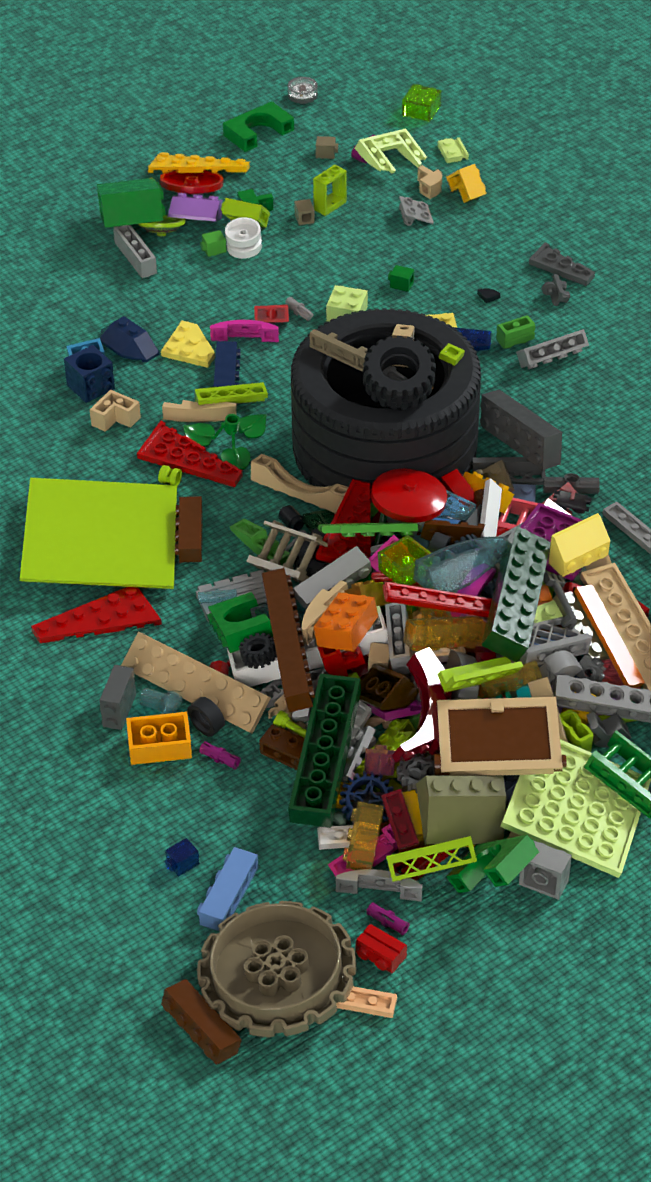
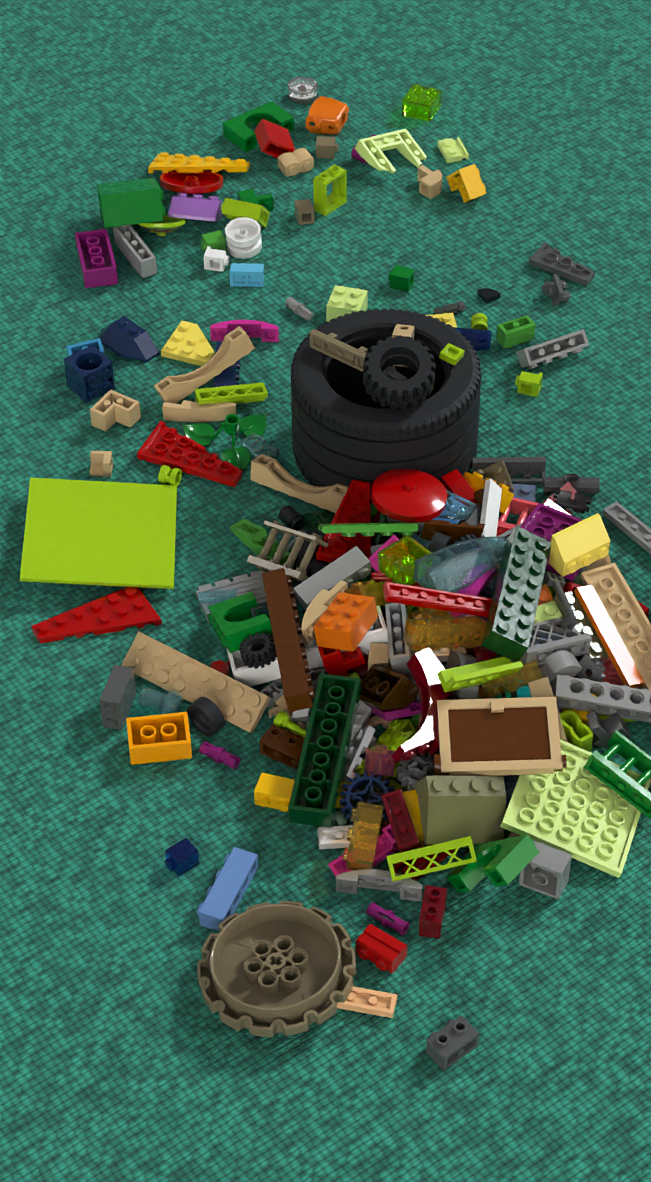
reddish brown brick [161,979,242,1065] -> none
reddish brown brick [175,496,203,563] -> none
red brick [254,305,289,323] -> none
light grey hinge [399,196,434,226] -> none
dark grey brick [480,389,562,470] -> none
none -> magenta brick [75,229,118,288]
none -> tan panel [89,451,113,477]
none -> tan arch [154,326,255,404]
none -> white brick [204,246,229,272]
none -> medium azure hinge [230,263,264,287]
none -> clear light blue slope [240,433,280,459]
none -> red brick [254,119,295,158]
none -> yellow brick [254,772,295,812]
none -> tan brick [277,148,314,177]
none -> orange piece [306,96,349,135]
none -> dark red brick [419,885,447,939]
none -> dark grey brick [426,1015,479,1071]
none -> dark grey axle [433,301,465,315]
none -> lime wheel [471,313,488,337]
none -> lime brick [515,371,543,397]

